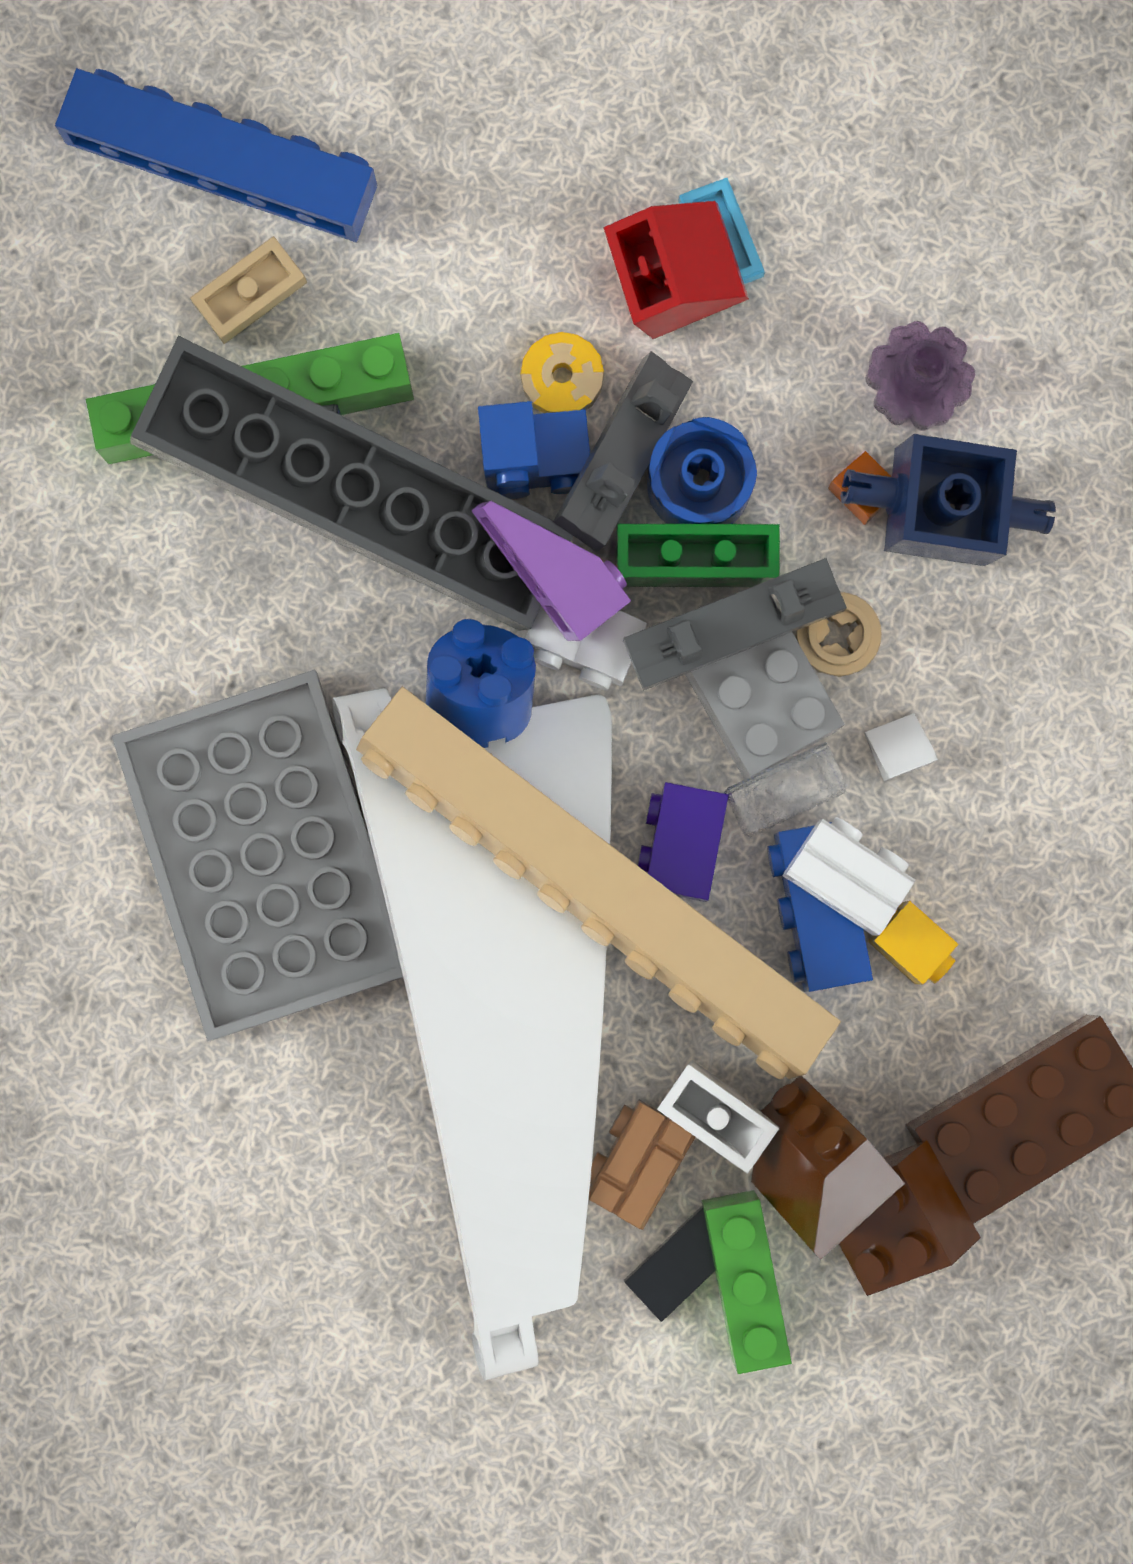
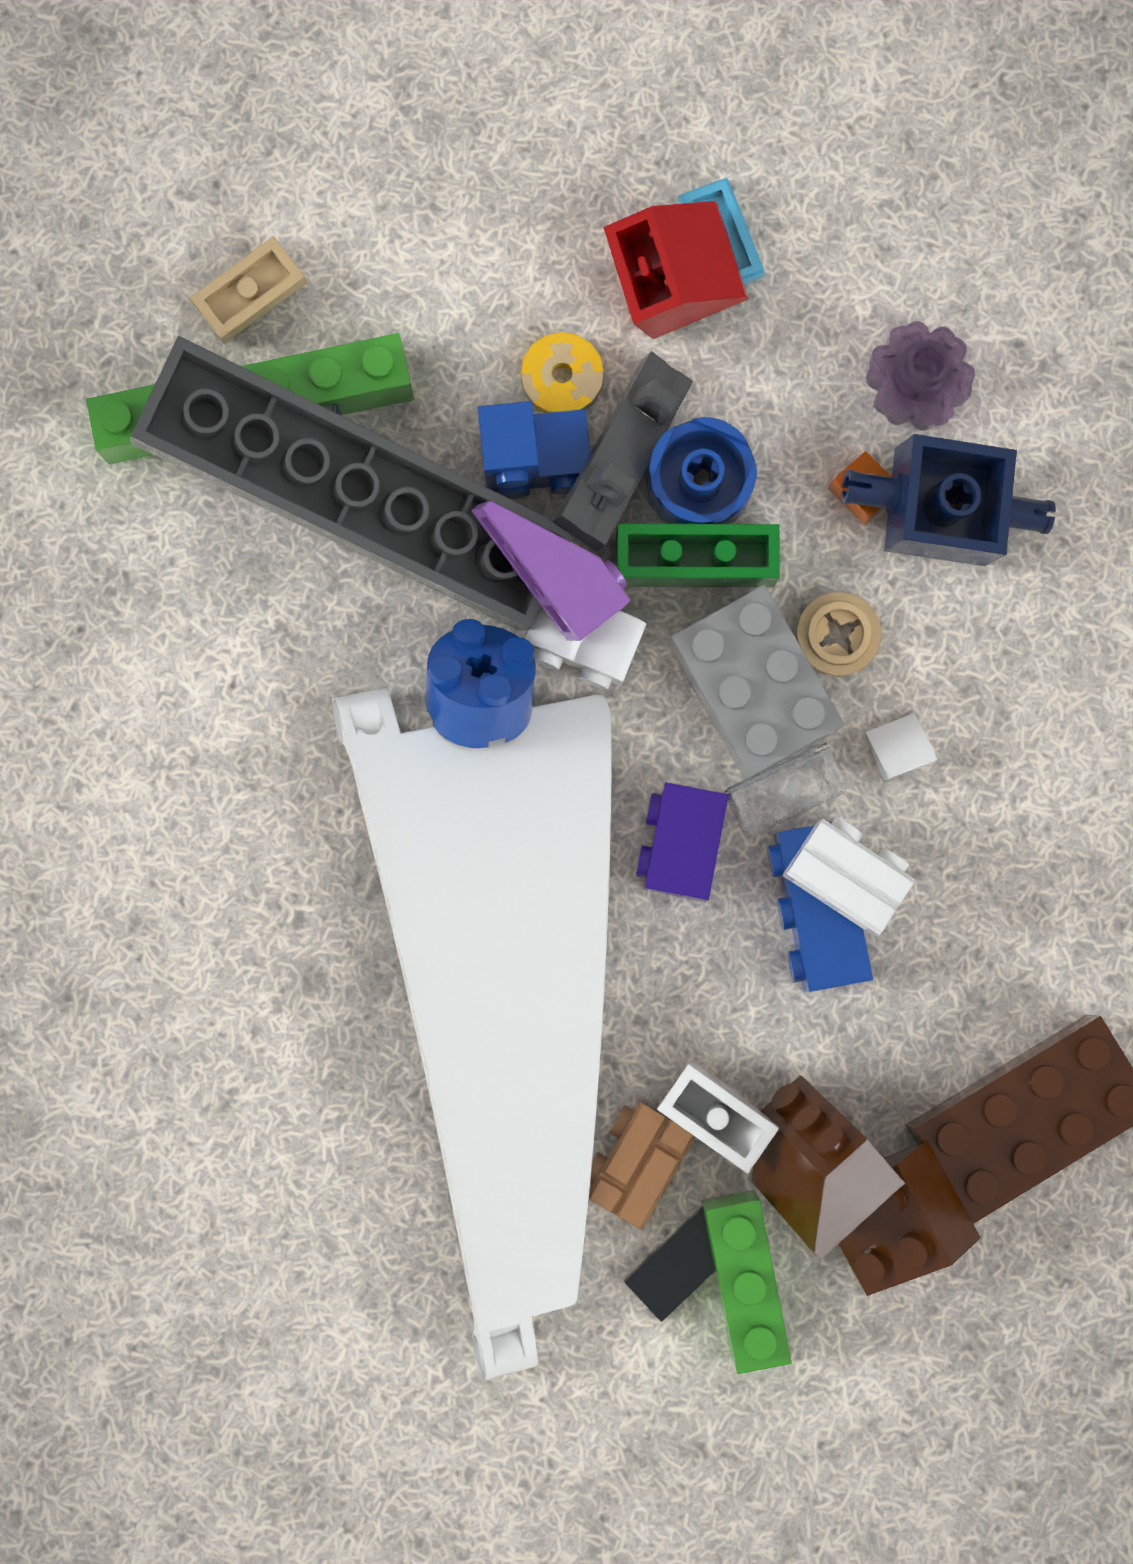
blue brick [55,68,378,243] -> none
light grey plate [112,669,403,1042] -> none
tan brick [356,686,841,1079] -> none
dark grey hinge [623,558,847,691] -> none
yellow brick [867,901,959,985] -> none

